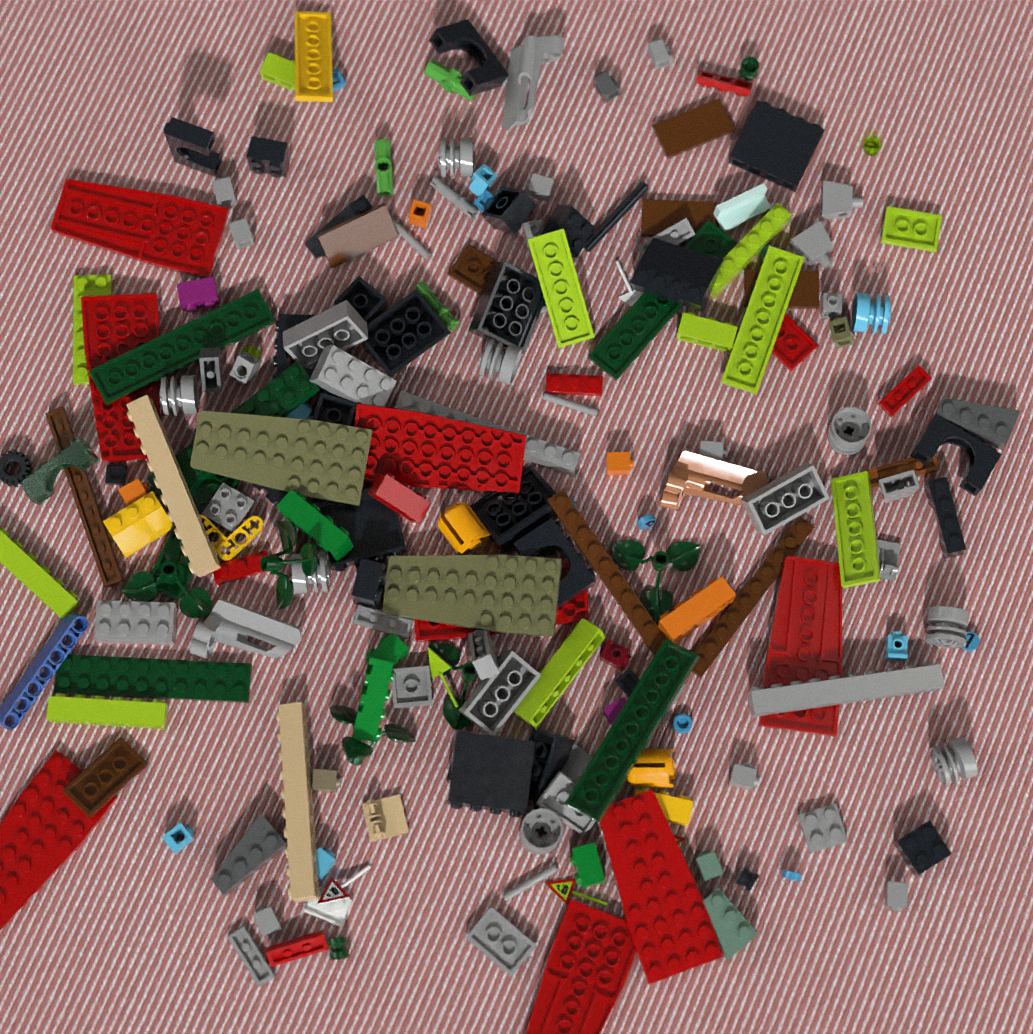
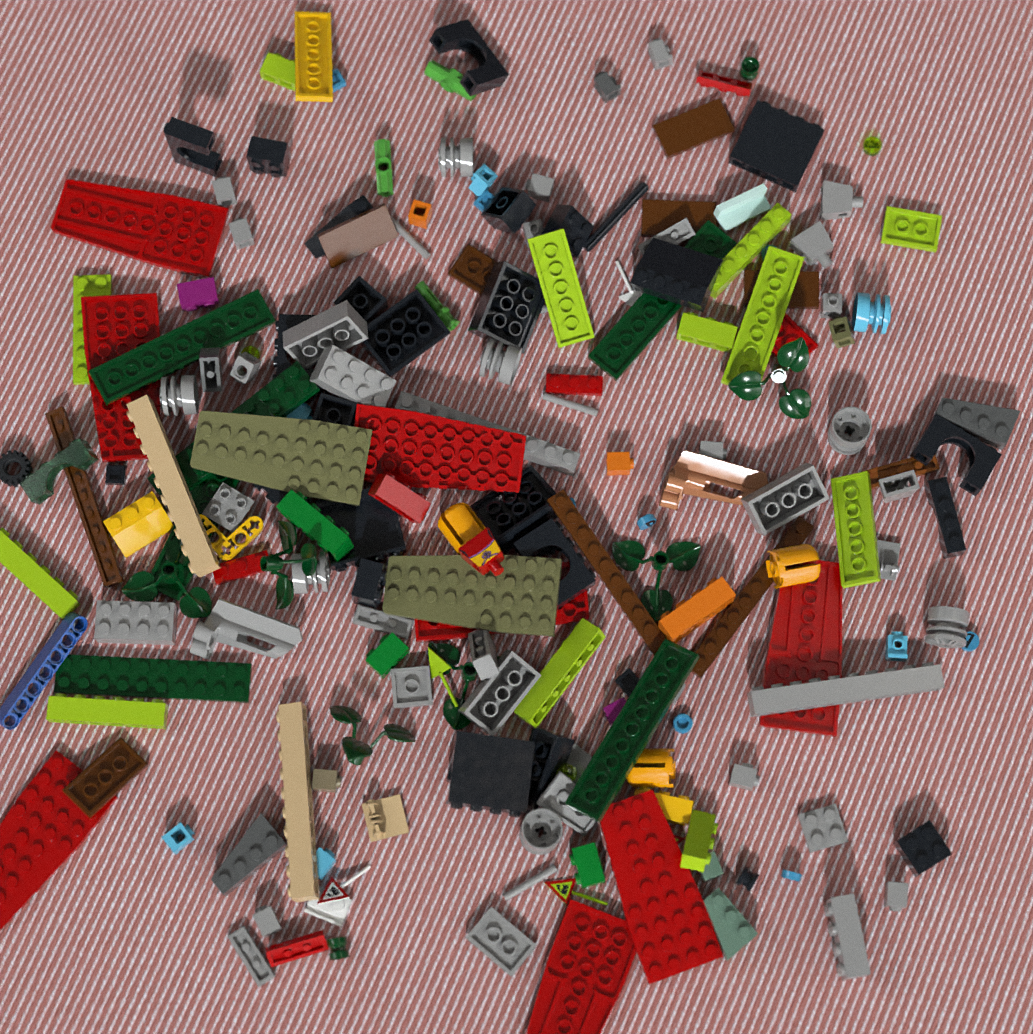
orange brick [118,479,150,506] -> none
green wedge [352,657,395,743] -> none
light grey pin [429,176,478,219] -> none
light grey panel [502,35,564,131] -> none
dark red brick [600,639,631,670] -> none
red plate [878,365,932,418] -> none
light grey wheel [930,737,978,787] -> none
none -> red torso [458,527,504,576]
none -> clear neon green tile [557,763,577,781]
none -> lime brick [680,809,718,872]
none -> dark green plant [728,337,811,419]
none -> light orange cylinder [766,544,821,589]
none -> light grey brick [824,893,871,981]

